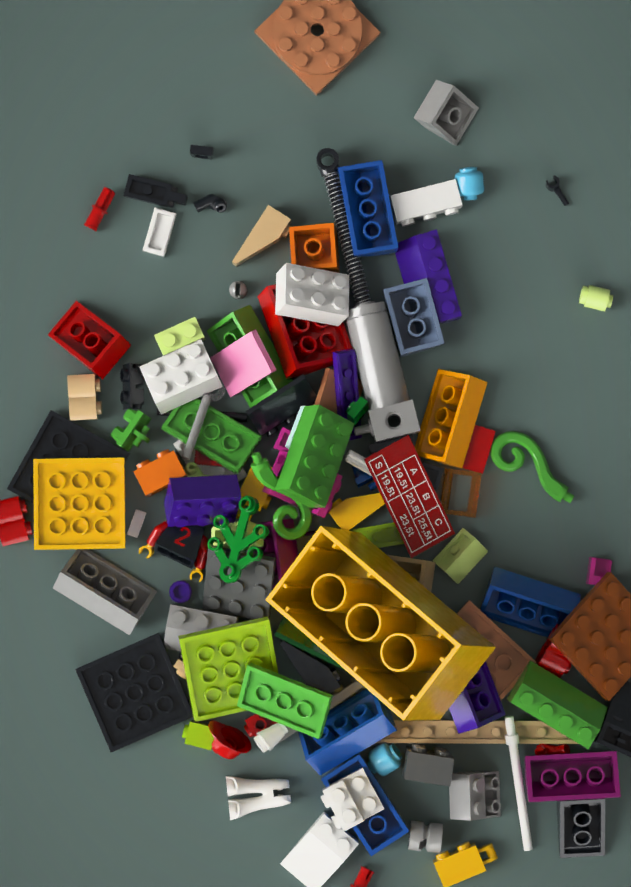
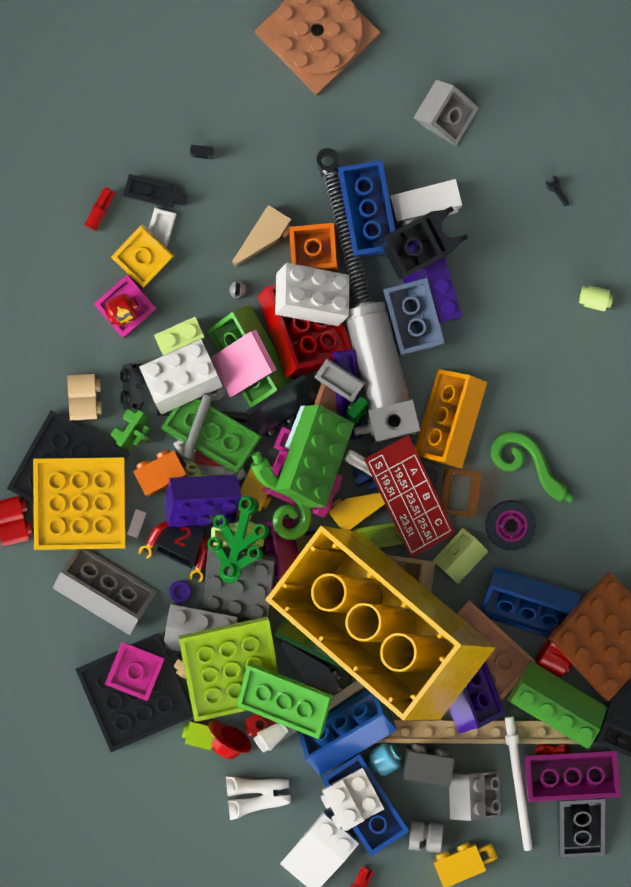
red slope [48,301,131,380] -> none
black arm [193,194,227,213] -> none
medium azure head [454,167,484,200] -> none
red tile [462,425,496,474] -> none
dark pink panel [586,557,612,585] -> none
none -> dark pink plate [94,274,158,338]
none -> red head [104,293,140,327]
none -> dark pink plate [105,642,164,701]
none -> yellow tile [111,225,175,288]
none -> light grey tile [314,358,365,402]
none -> black brick [378,206,468,279]
none -> black wheel [485,500,536,551]

